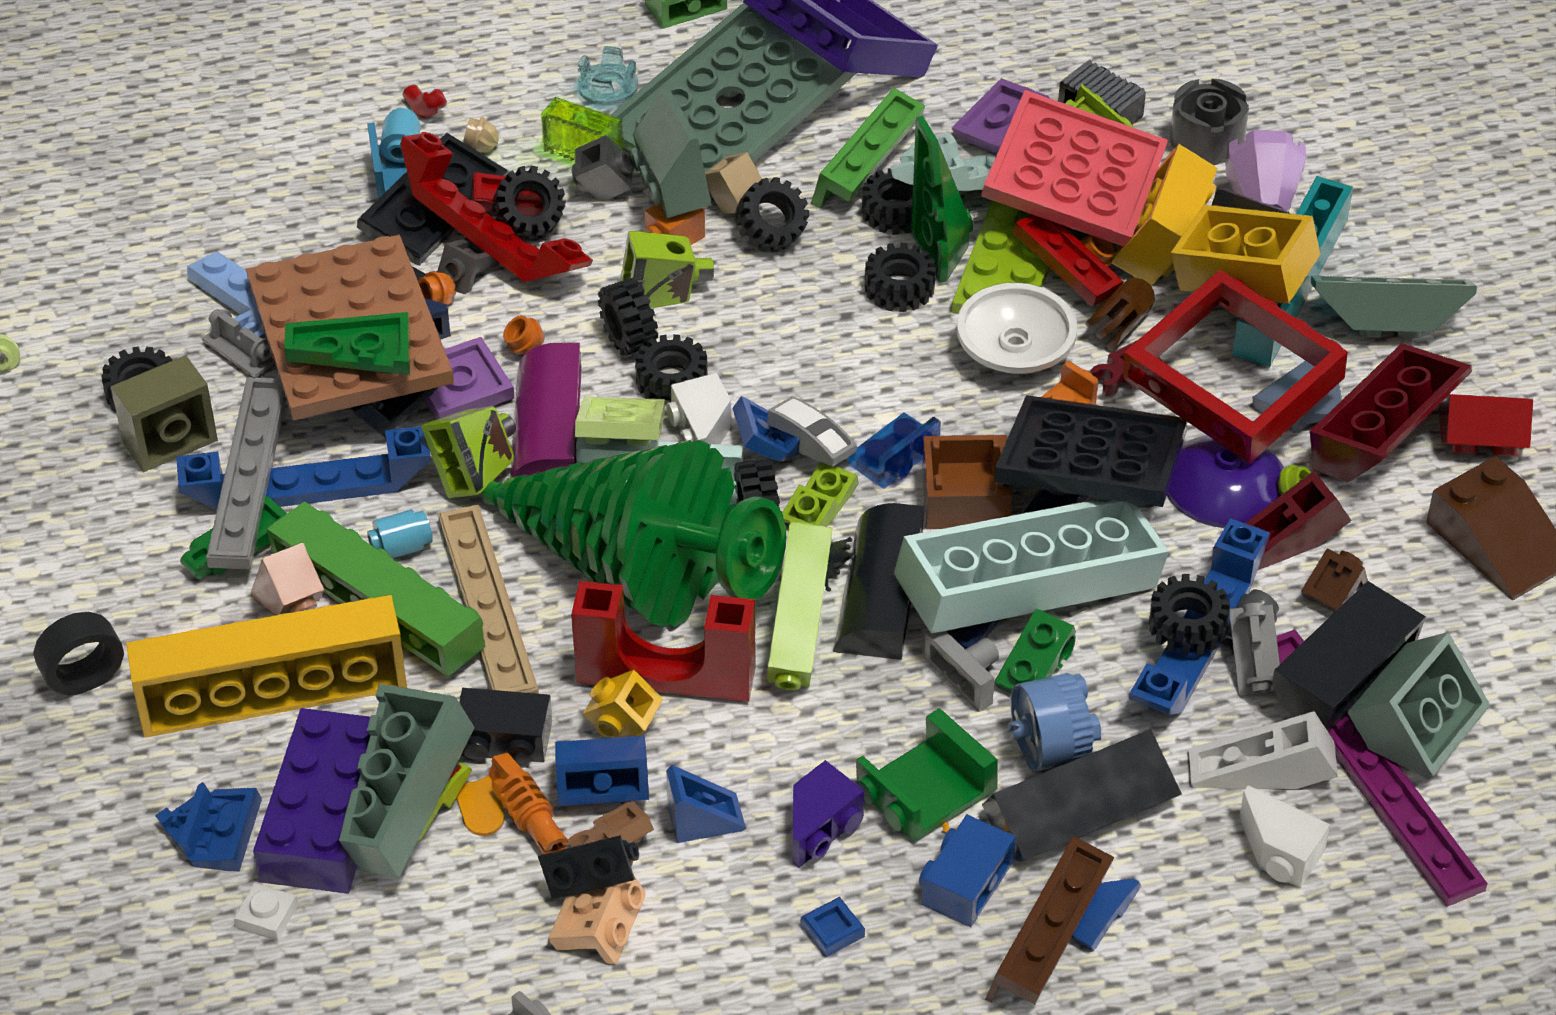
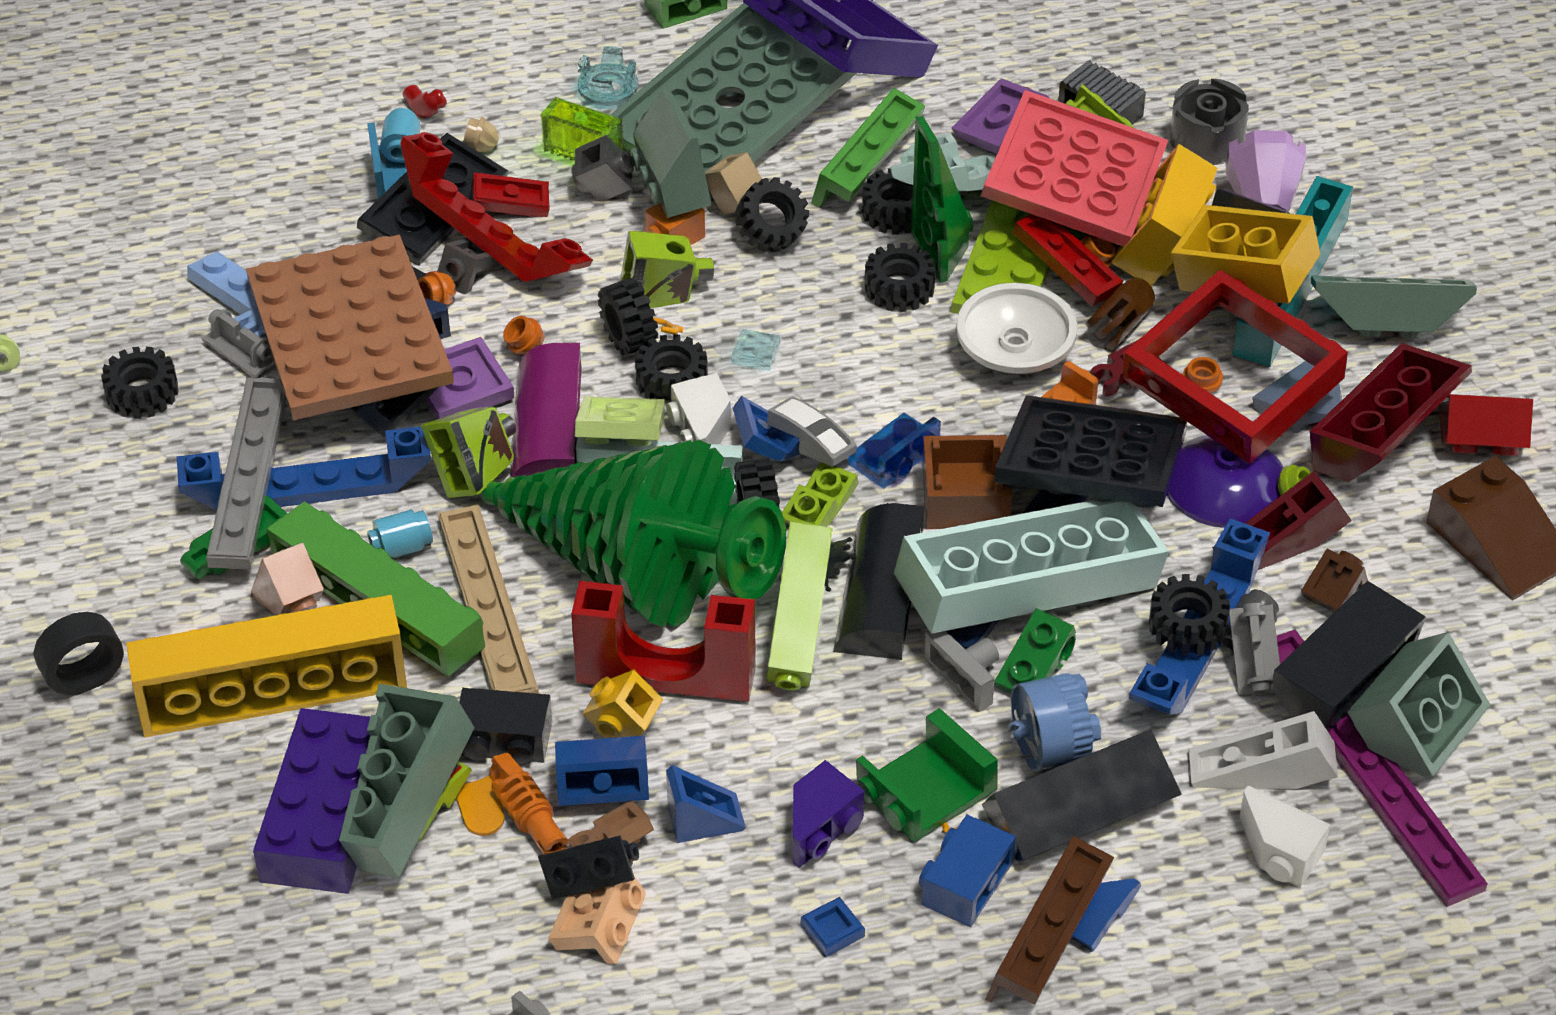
olive brick [111,355,218,472] -> none
blue slope [155,782,262,871] -> none
white plate [234,883,298,941] -> none
green wing [284,312,410,375] -> none
black tyre [492,166,566,241] -> none
none -> light orange piece [653,317,683,335]
none -> clear light blue tile [731,329,780,371]
none -> orange plate [1183,357,1223,393]

